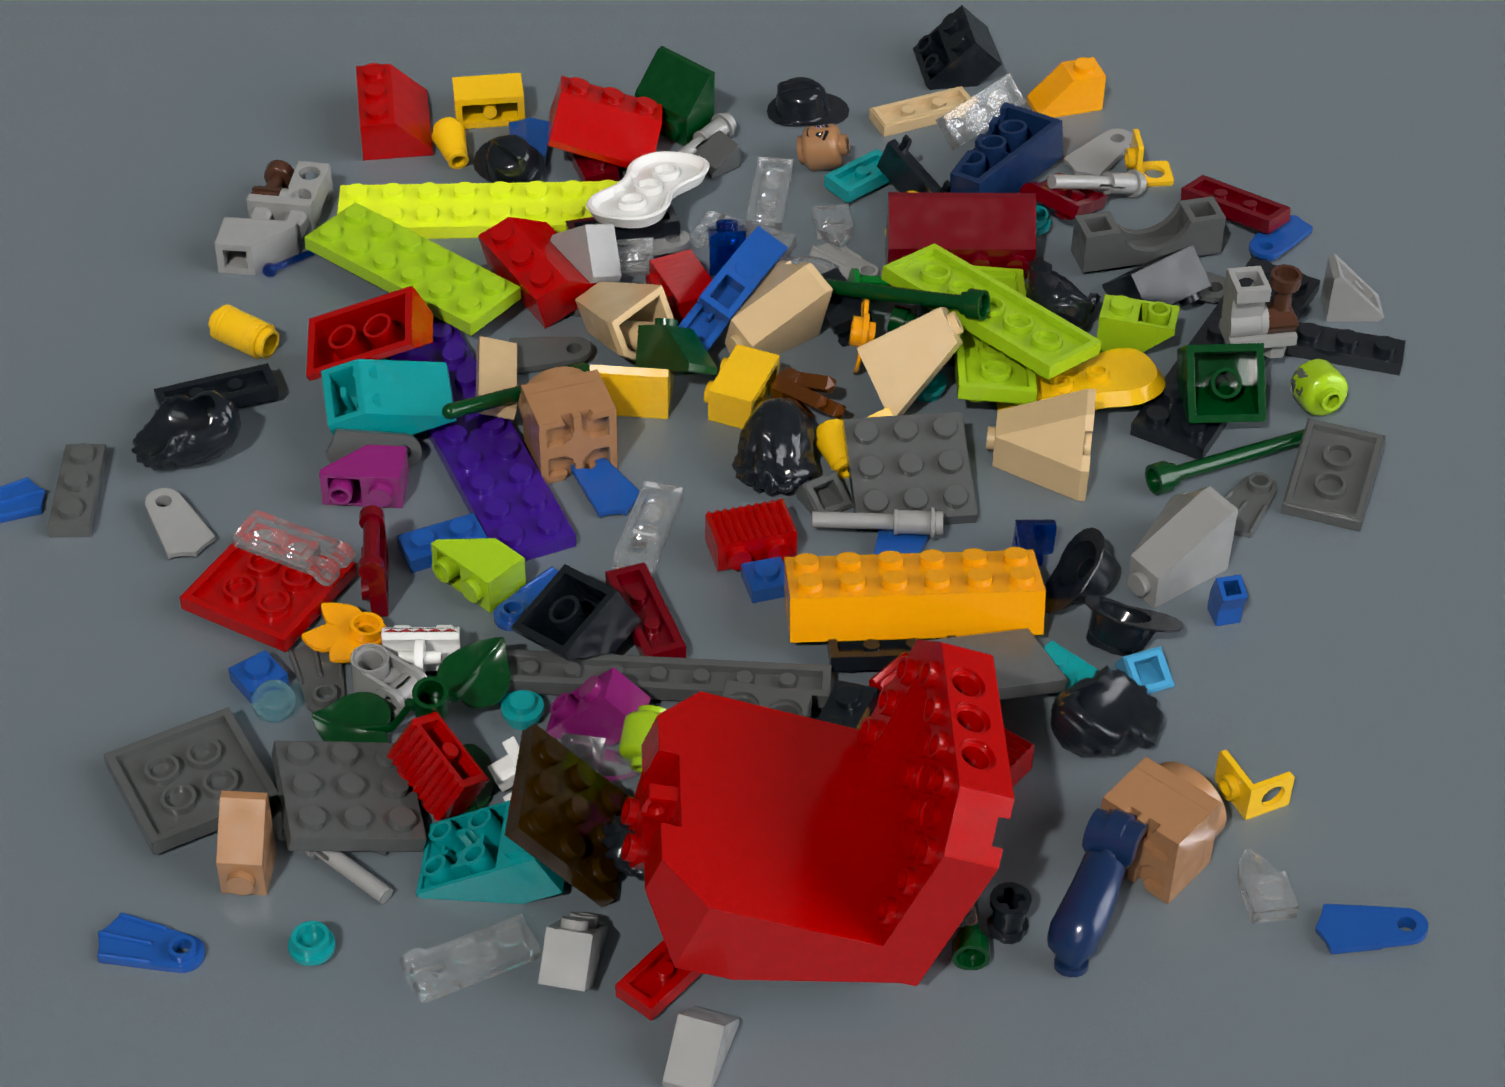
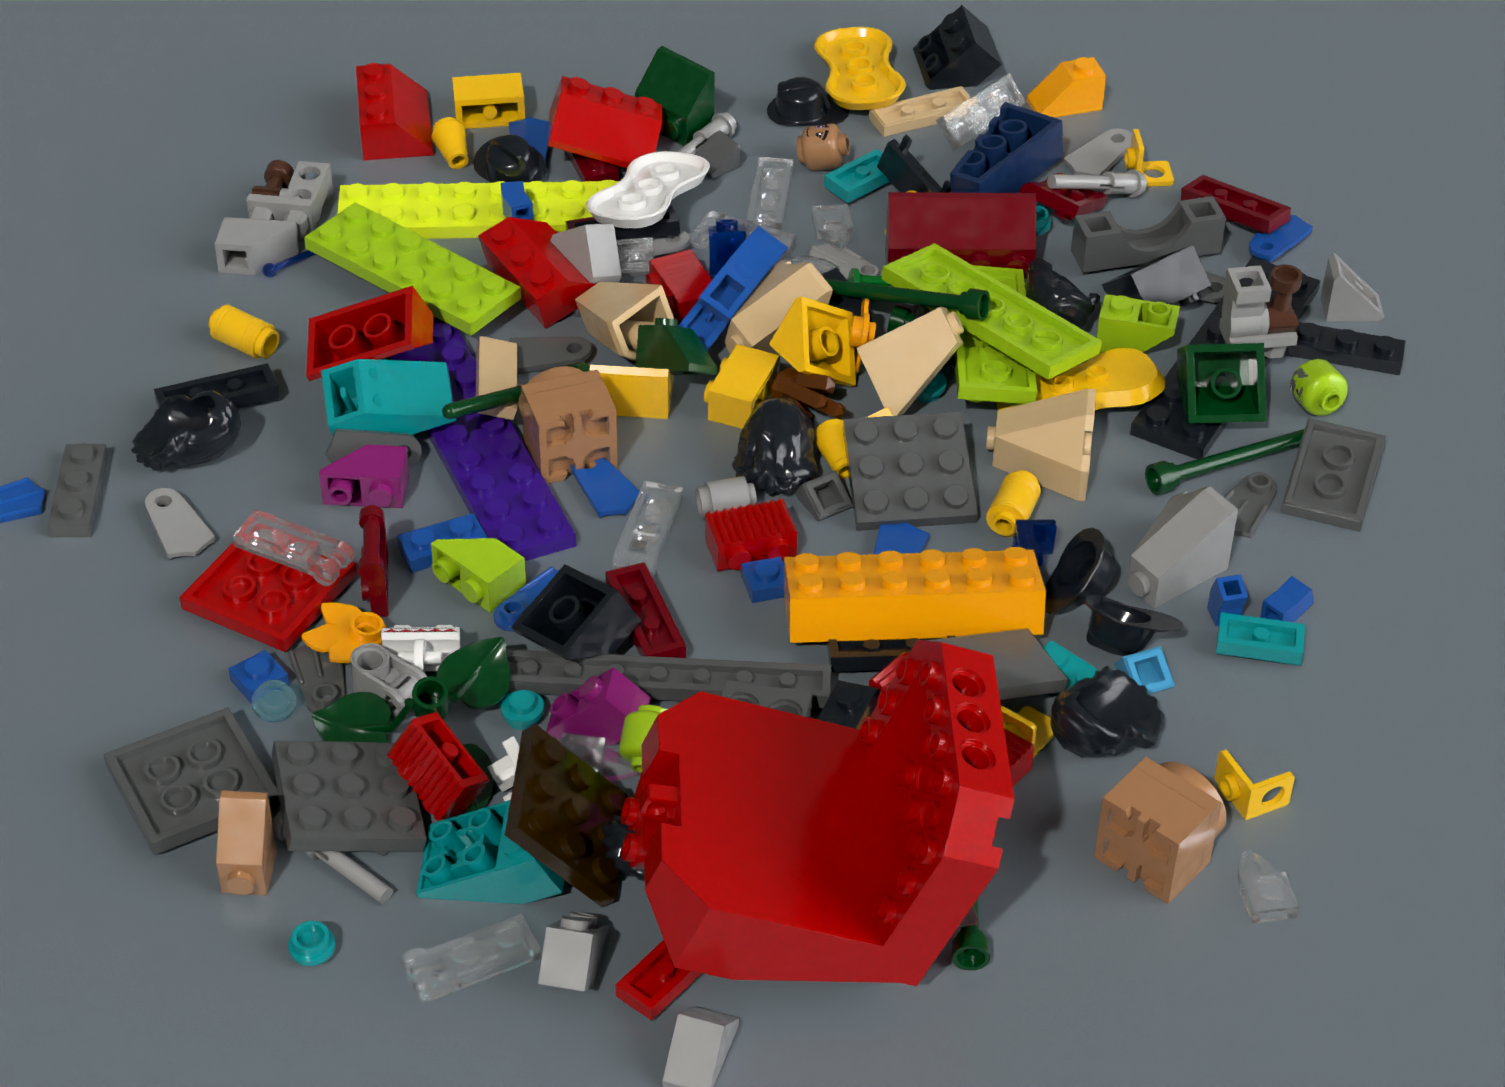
blue piece [97,912,206,973] -> none
light grey pin [812,507,943,539] -> none
black bush [987,882,1032,944] -> none
dark blue piece [1047,808,1147,977] -> none
blue piece [1315,904,1428,954] -> none
none -> blue piece [500,181,533,220]
none -> light grey brick [695,476,757,519]
none -> yellow slope [769,296,856,387]
none -> yellow plate [814,27,906,110]
none -> yellow head [986,470,1041,537]
none -> yellow bracket [1001,706,1054,759]
none -> teal plate [1216,612,1305,666]
none -> blue piece [1260,576,1314,622]

